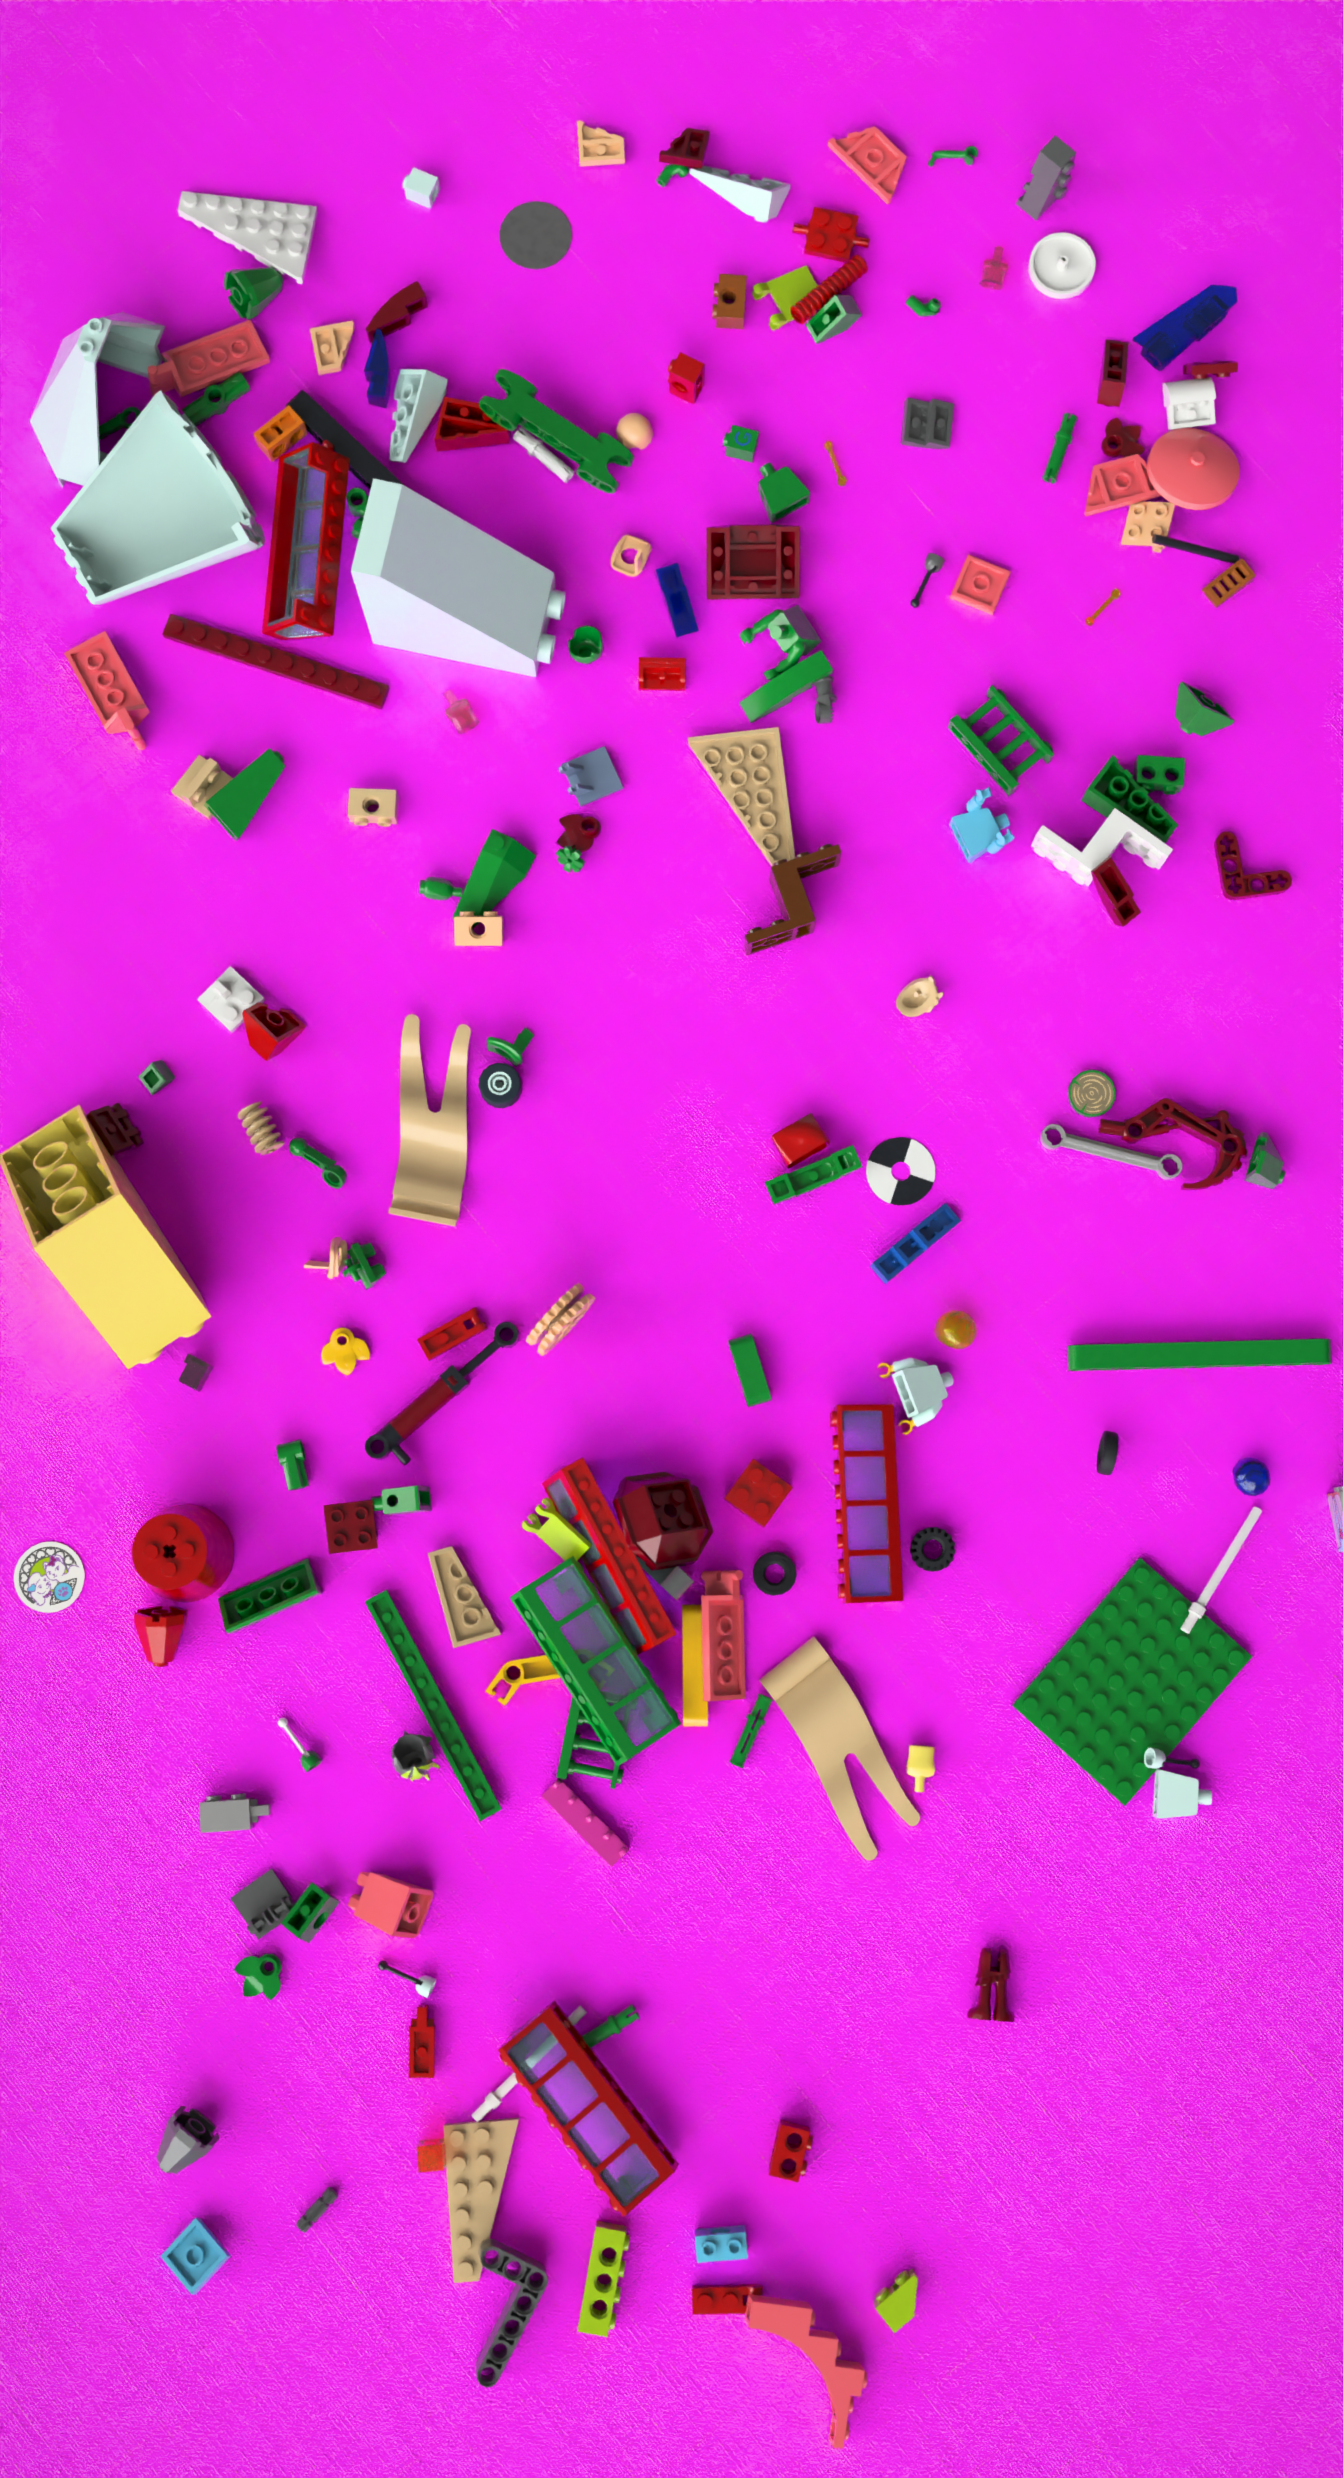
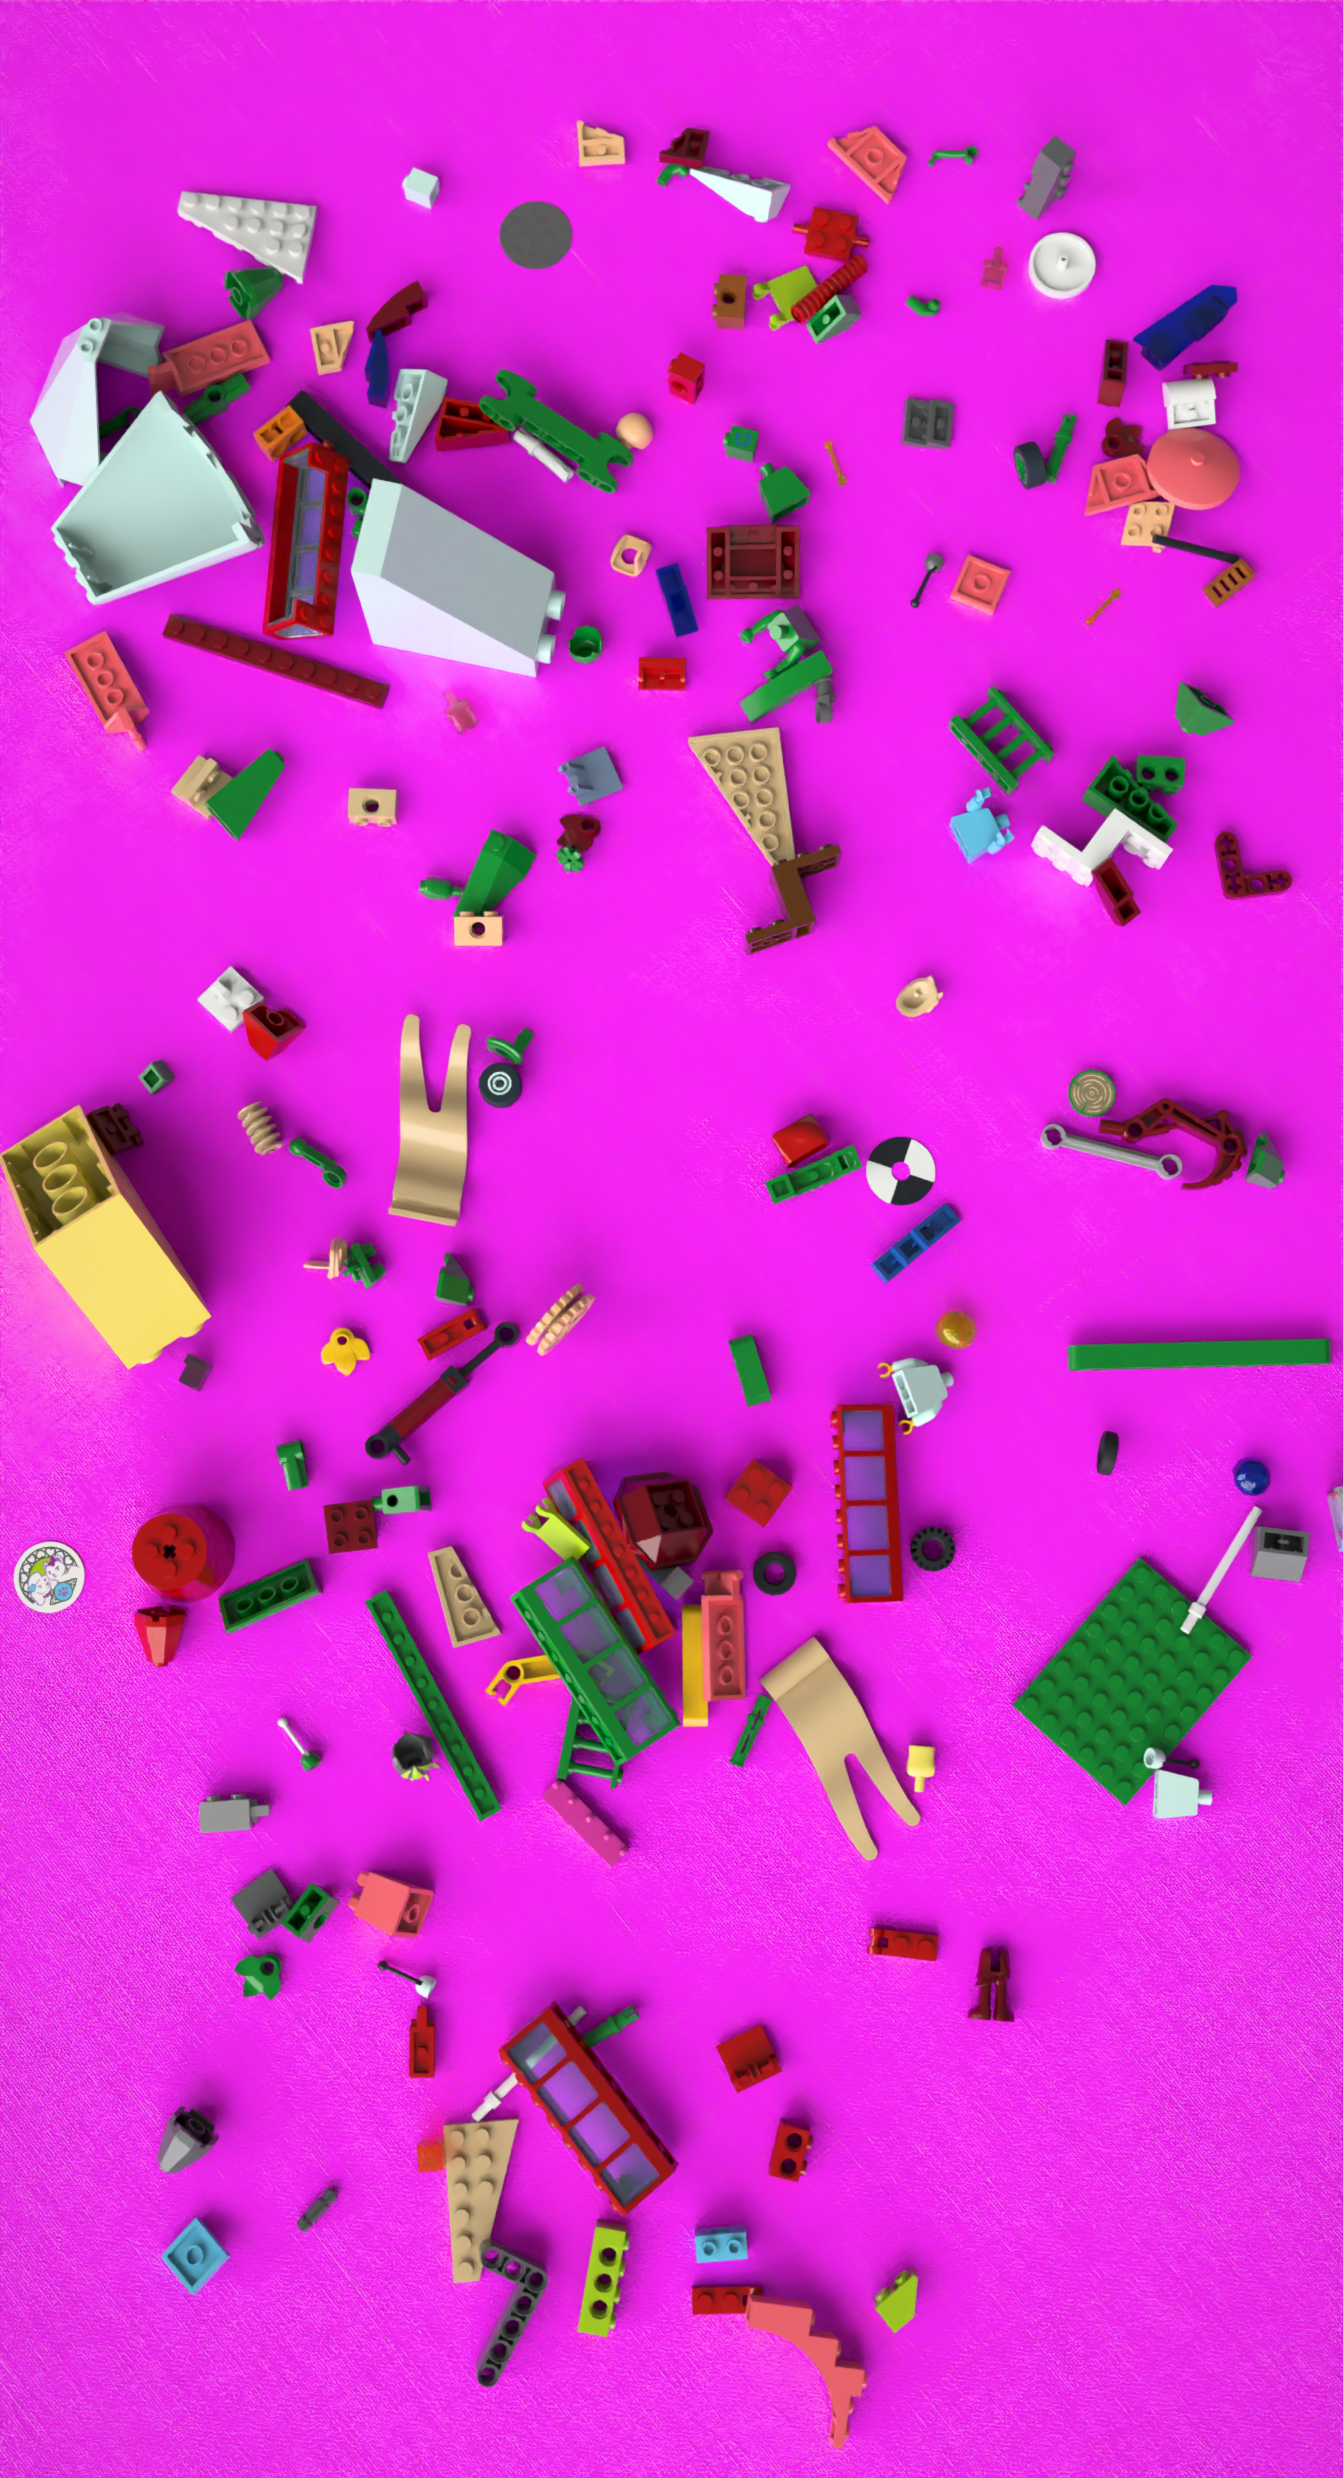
none -> green slope [435,1252,475,1307]
none -> red hinge [716,2024,782,2093]
none -> red plate [867,1927,939,1962]
none -> black wheel [1013,441,1046,490]
none -> slope [1250,1526,1310,1582]

